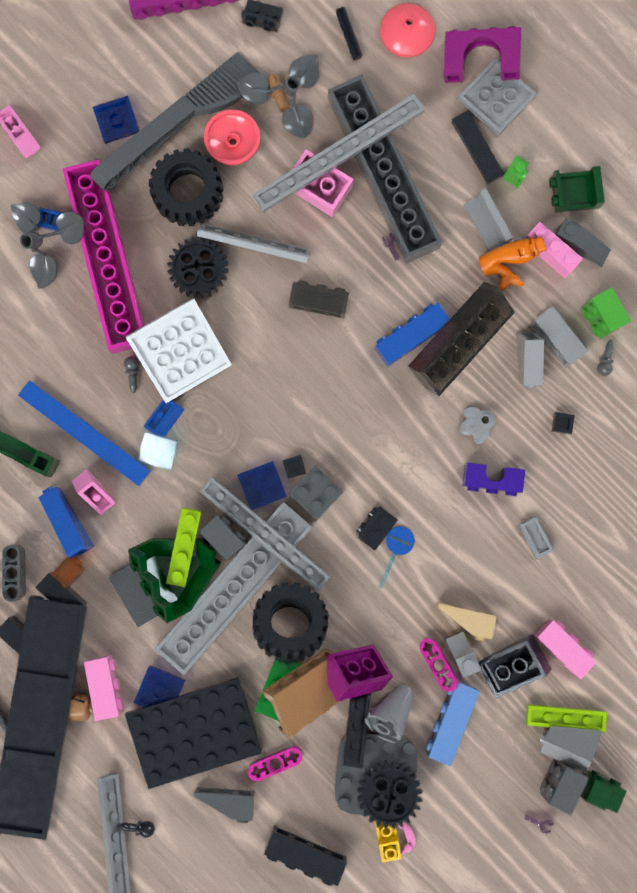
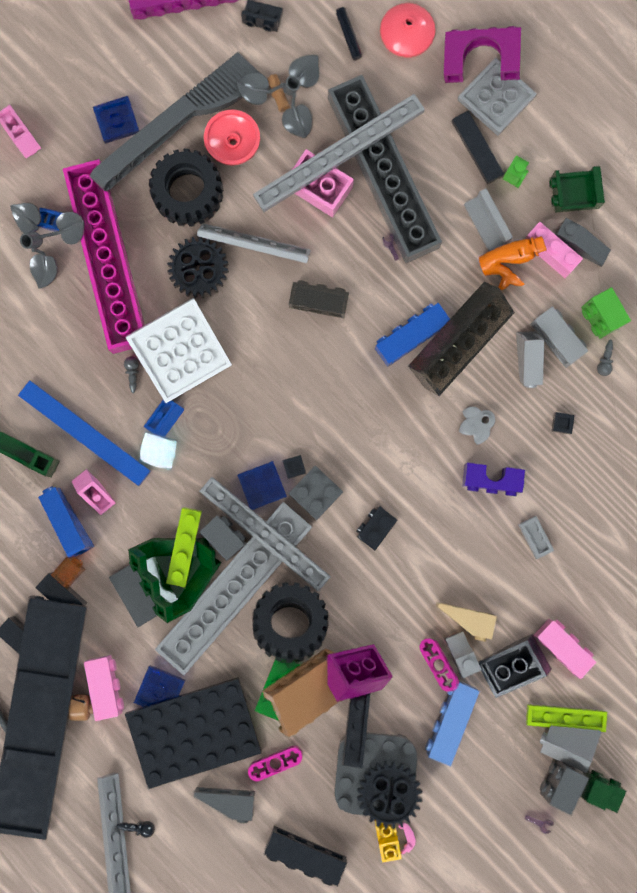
dark grey beam [2,545,26,602] -> none
light grey cone [365,685,414,743] -> none
blue piece [379,526,415,588] -> none

